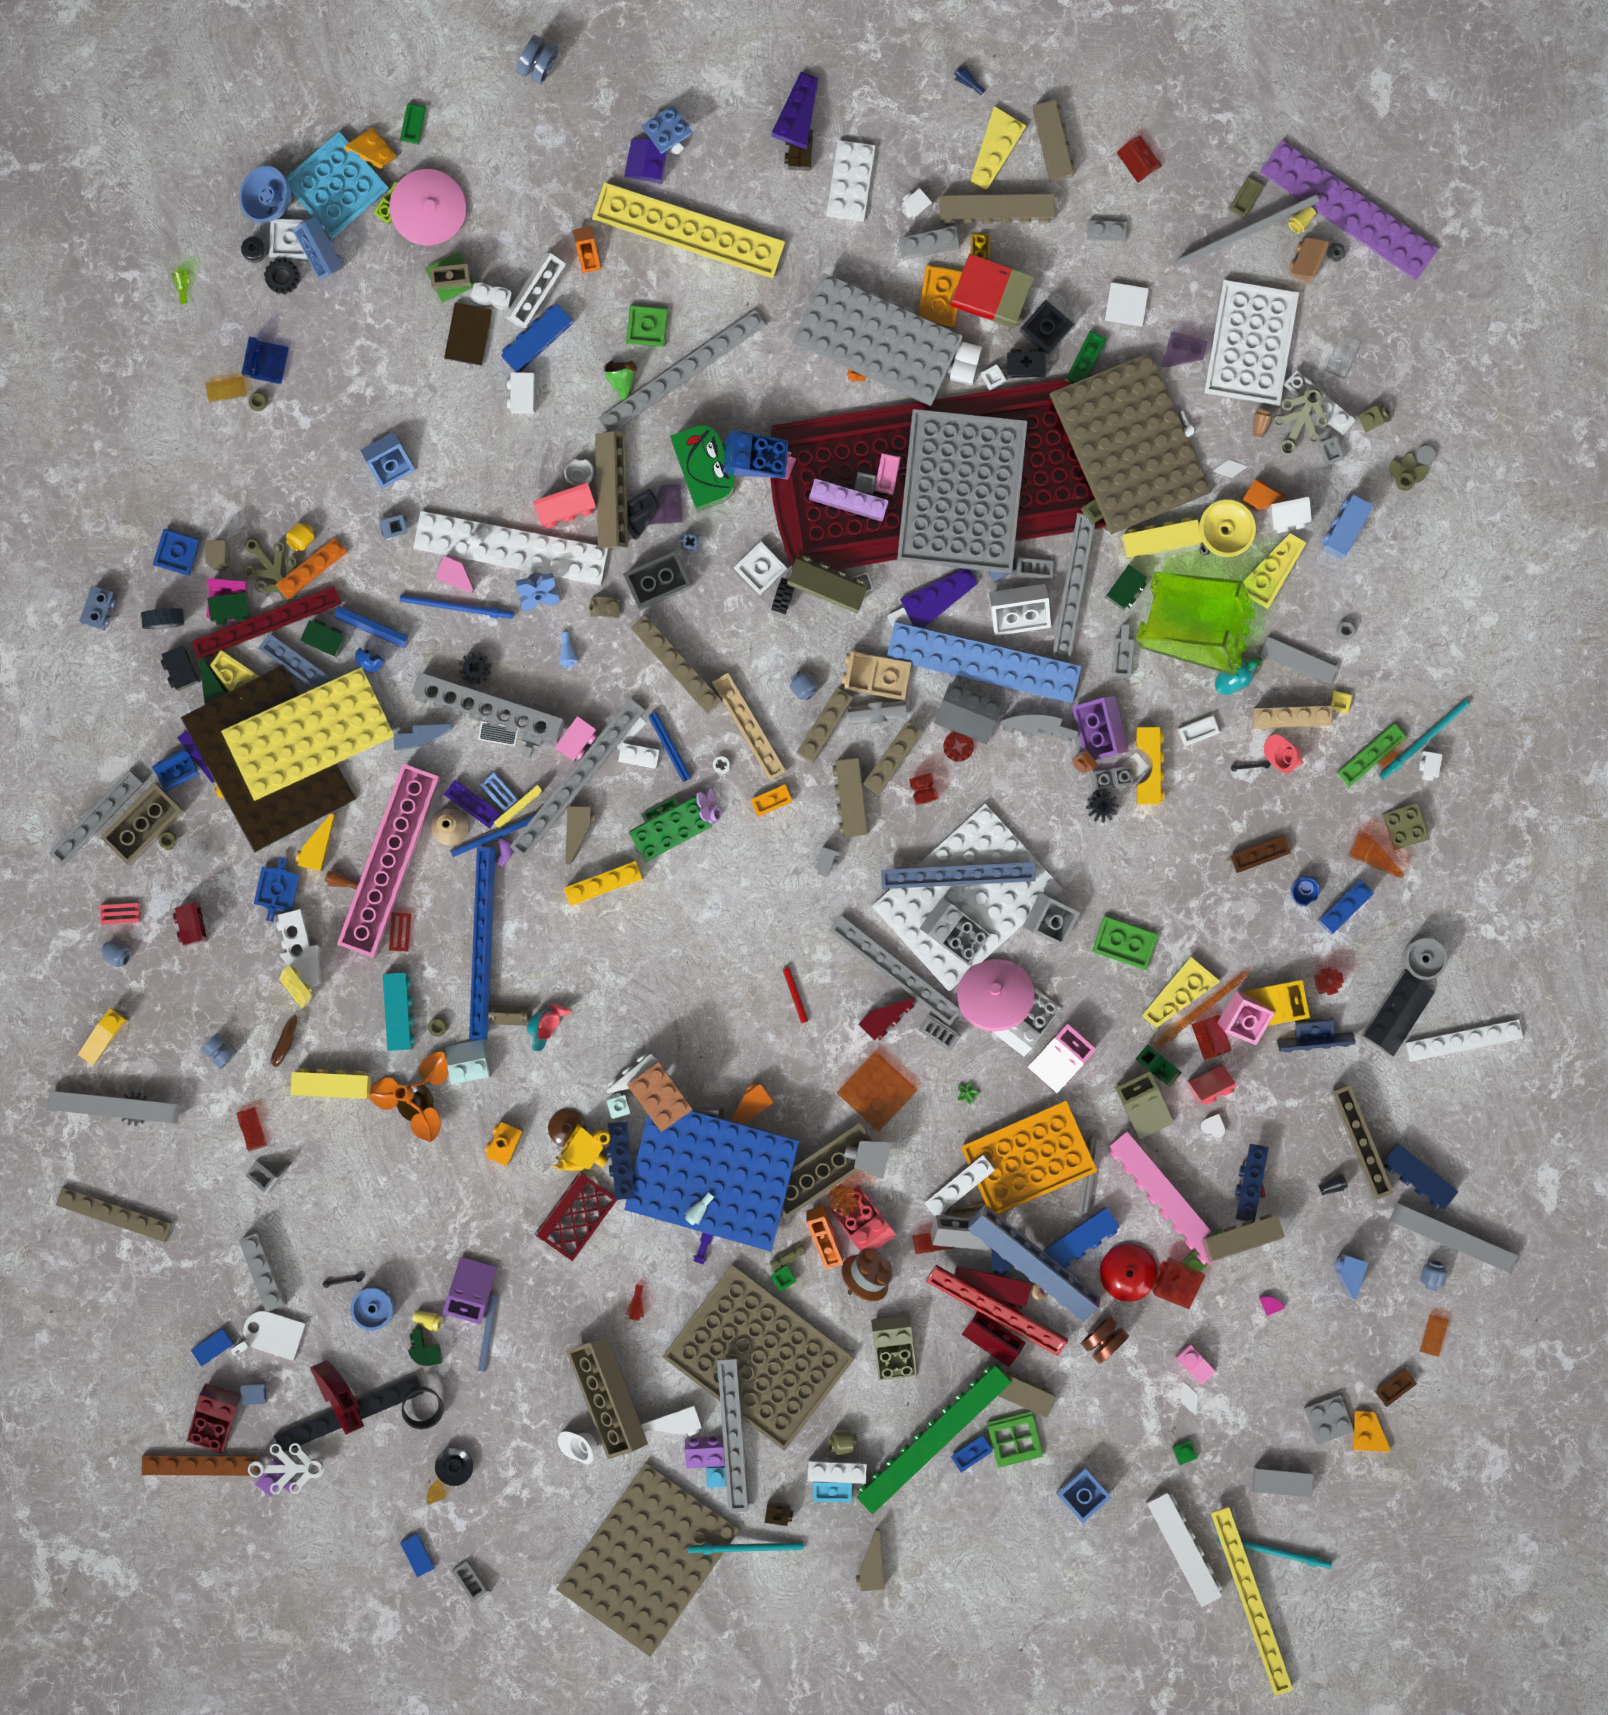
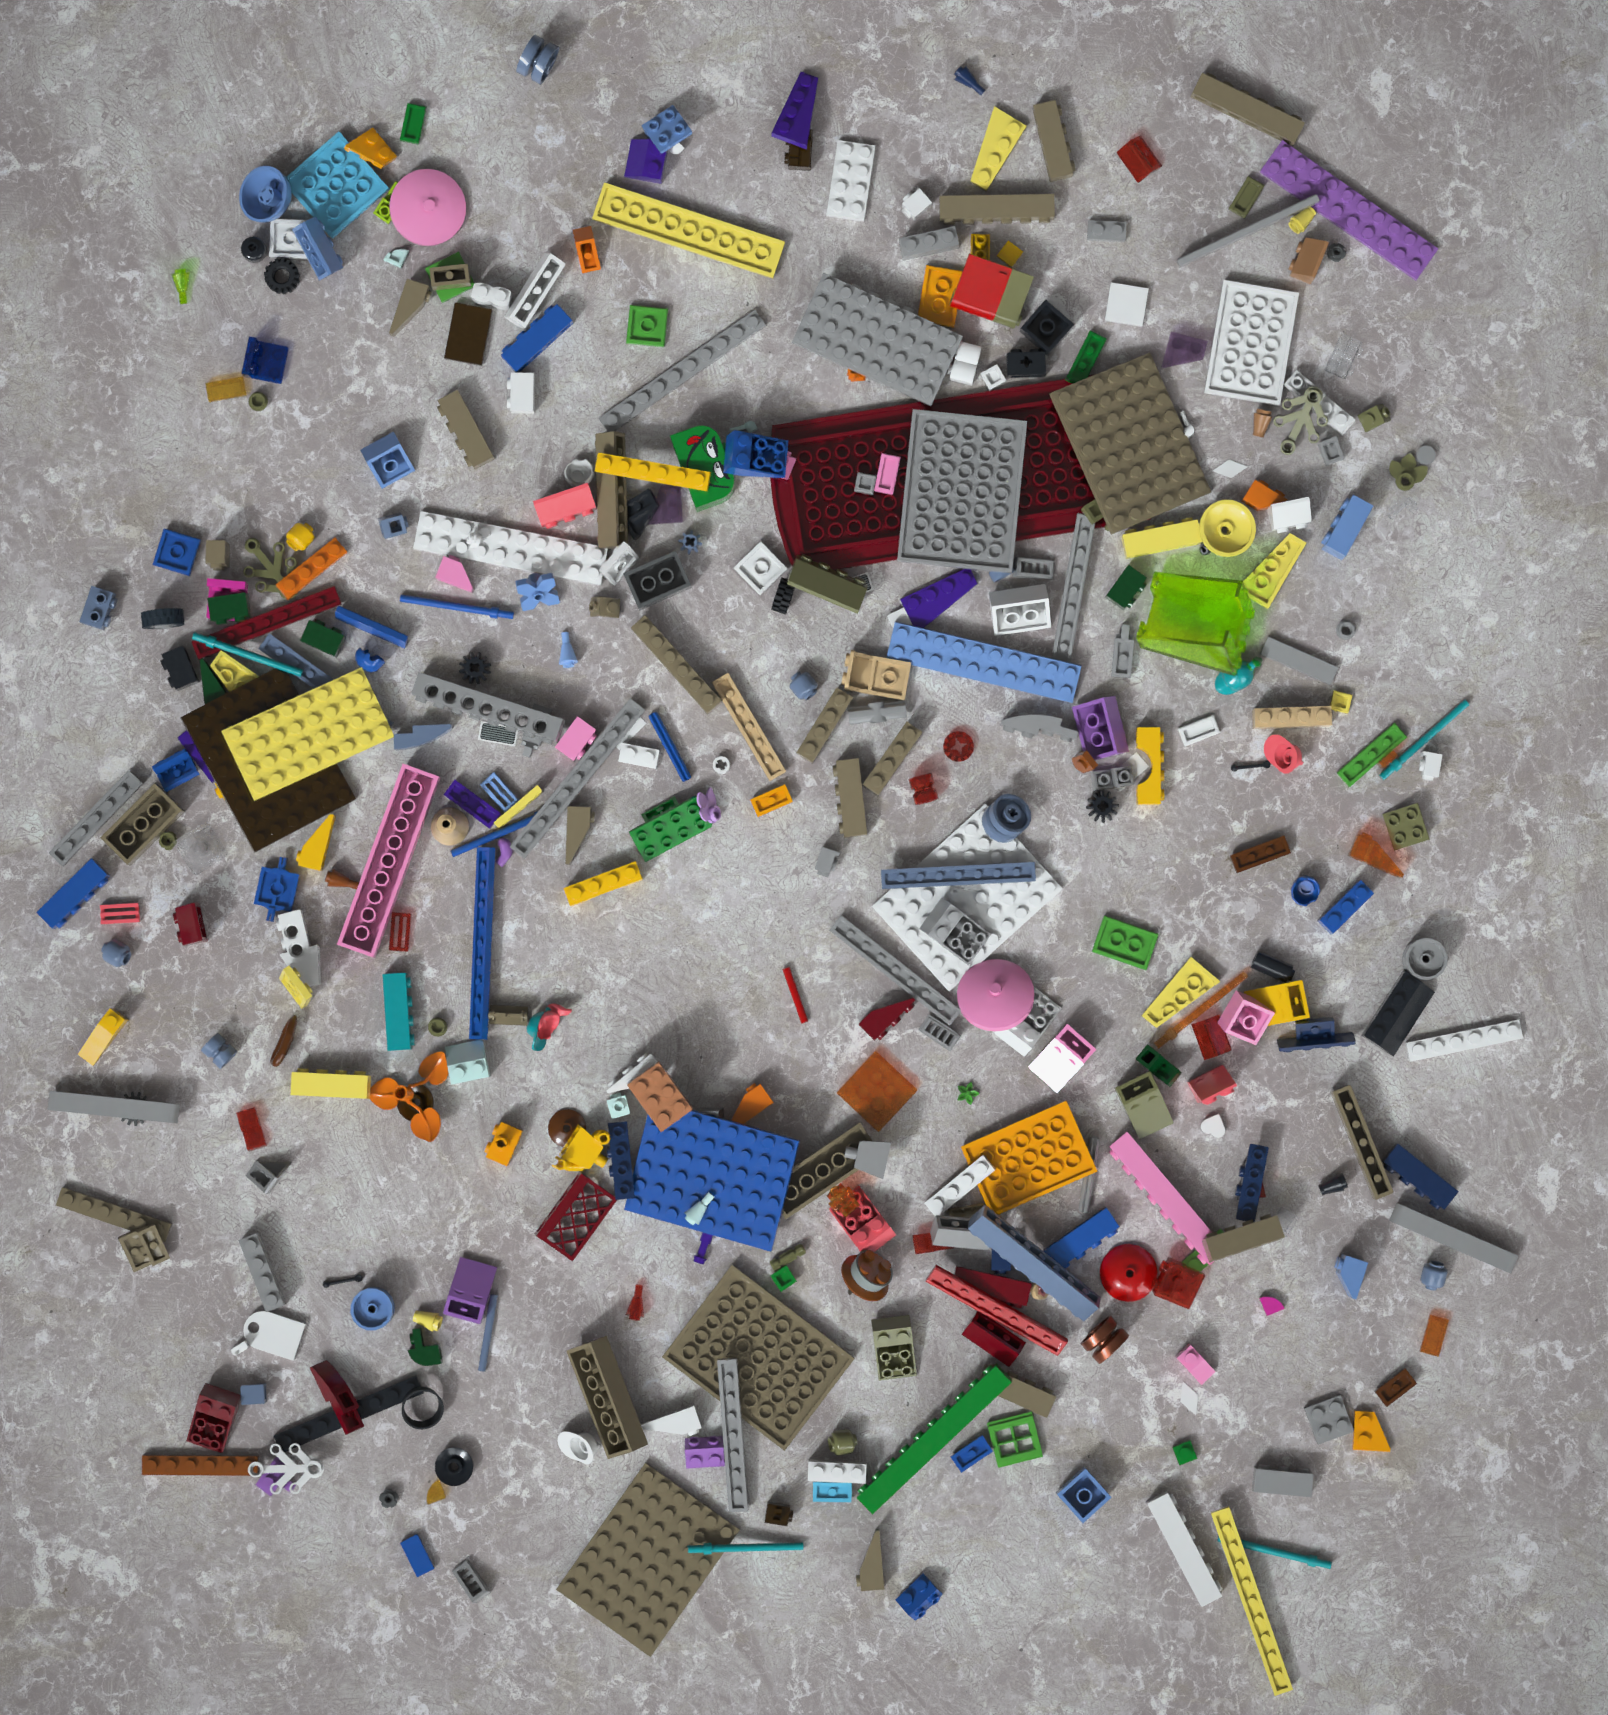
blue tile [191,1328,234,1366] -> none
bright green hat [604,360,637,400] -> none
medium azure plate [706,1467,726,1488] -> none
orange slope [806,1205,843,1269] -> none
lavender brick [809,479,888,522] -> none
dark grey slope [934,683,1003,744] -> none
light grey brick [1023,893,1080,947] -> none
clear red brick [1313,967,1344,995] -> none
none -> blue brick [36,858,110,929]
none -> dark tan slope [118,1224,170,1272]
none -> teal bar [192,632,303,677]
none -> dark grey plate [379,1489,398,1508]
none -> light aqua tile [383,249,409,268]
none -> dark tan slope [389,279,432,337]
none -> dark tan brick [437,390,495,470]
none -> yellow plate [595,453,711,492]
none -> white plate [599,542,640,586]
none -> light aqua hand [730,421,758,433]
none -> blue bracket [895,1573,943,1621]
none -> sand blue wheel [982,794,1031,843]
none -> yellow tile [996,240,1023,268]
none -> dark tan brick [1191,73,1305,147]
none -> black brick [1250,950,1295,983]

